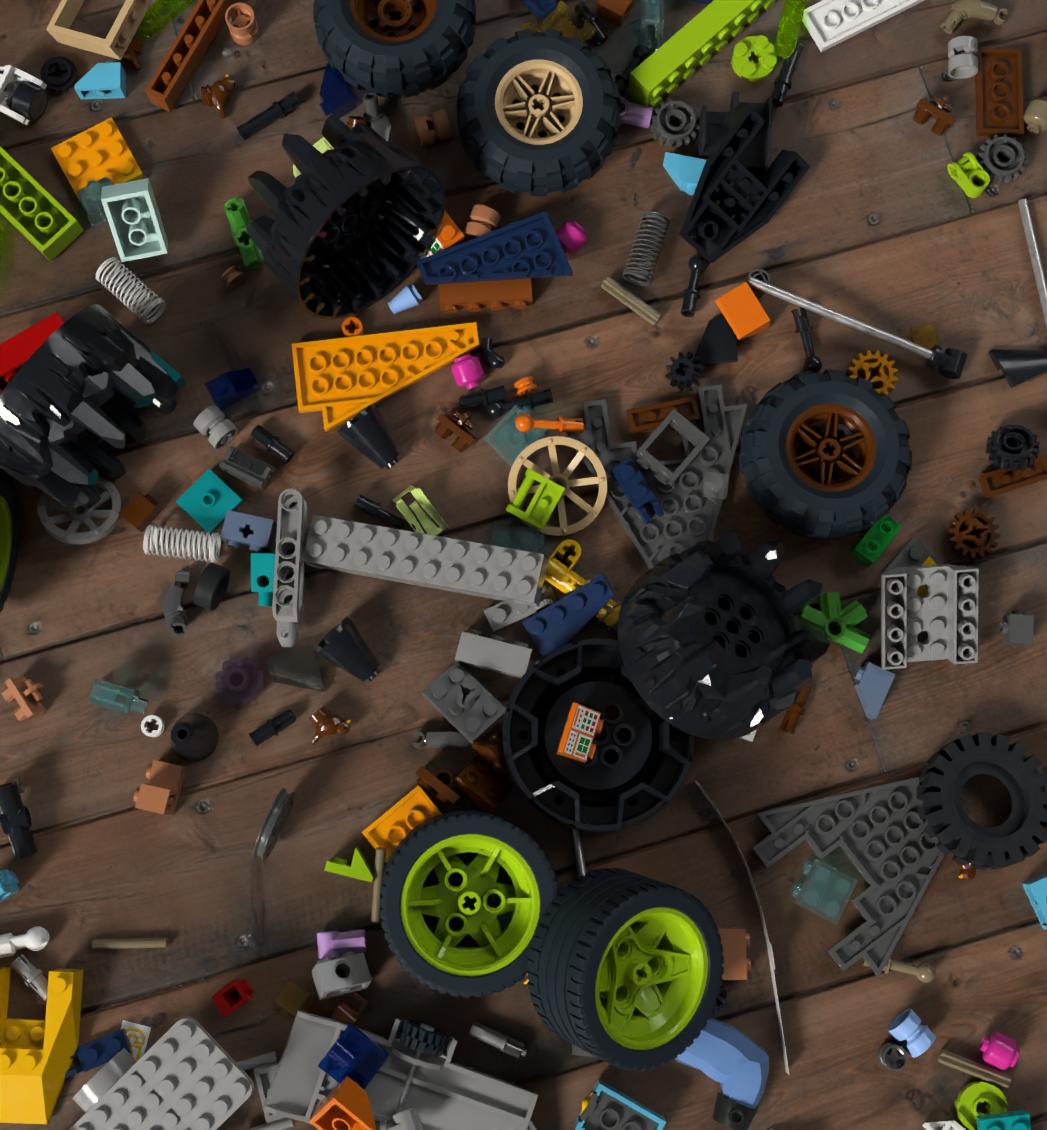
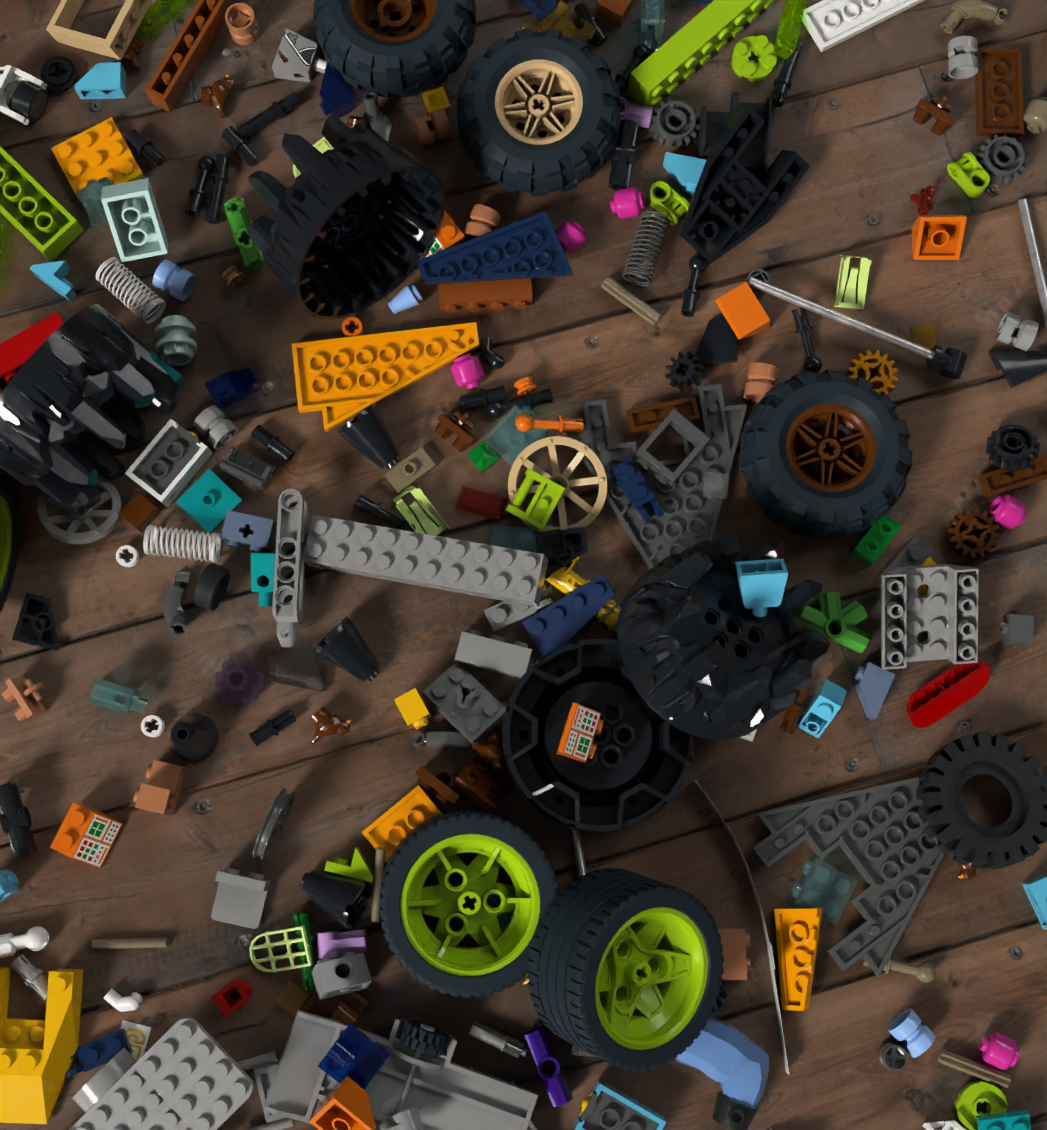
none -> black slope [12,592,59,651]
none -> medium azure slope [29,261,77,303]
none -> orange slope [50,802,124,868]
none -> white arm [104,989,142,1012]
none -> white bush [116,545,139,567]
none -> black axle [125,129,165,167]
none -> dark grey piece [125,419,213,508]
none -> light blue wheel [152,260,197,301]
none -> light aqua piece [155,315,198,366]
none -> black pin [185,155,215,217]
none -> black pin [205,154,231,225]
none -> light grey bracket [211,867,270,929]
none -> black axle [222,126,260,167]
none -> yellowish green window [249,926,313,973]
none -> light grey torso [272,29,330,83]
none -> green pin [292,912,316,990]
none -> black cone [300,870,372,929]
none -> dark tan plate [384,447,436,494]
none -> yellow brick [394,688,432,730]
none -> yellow plate [422,87,451,116]
none -> clear red tile [456,485,508,520]
none -> green tile [467,440,500,473]
none -> dark purple piece [524,1026,573,1107]
none -> black slope [535,526,588,579]
none -> black piece [608,119,638,191]
none -> dark pink head [610,186,645,219]
none -> lime piece [648,181,690,226]
none -> medium azure torso [735,558,788,617]
none -> nougat wheel [743,362,779,403]
none -> light orange wing [774,908,822,1011]
none -> medium azure slope [797,679,847,738]
none -> yellowish green piece [834,255,871,310]
none -> red brick [906,661,990,728]
none -> clear red plant [910,186,935,215]
none -> orange slope [911,215,967,260]
none -> dark pink head [989,494,1027,529]
none -> light grey wheel [995,312,1039,351]

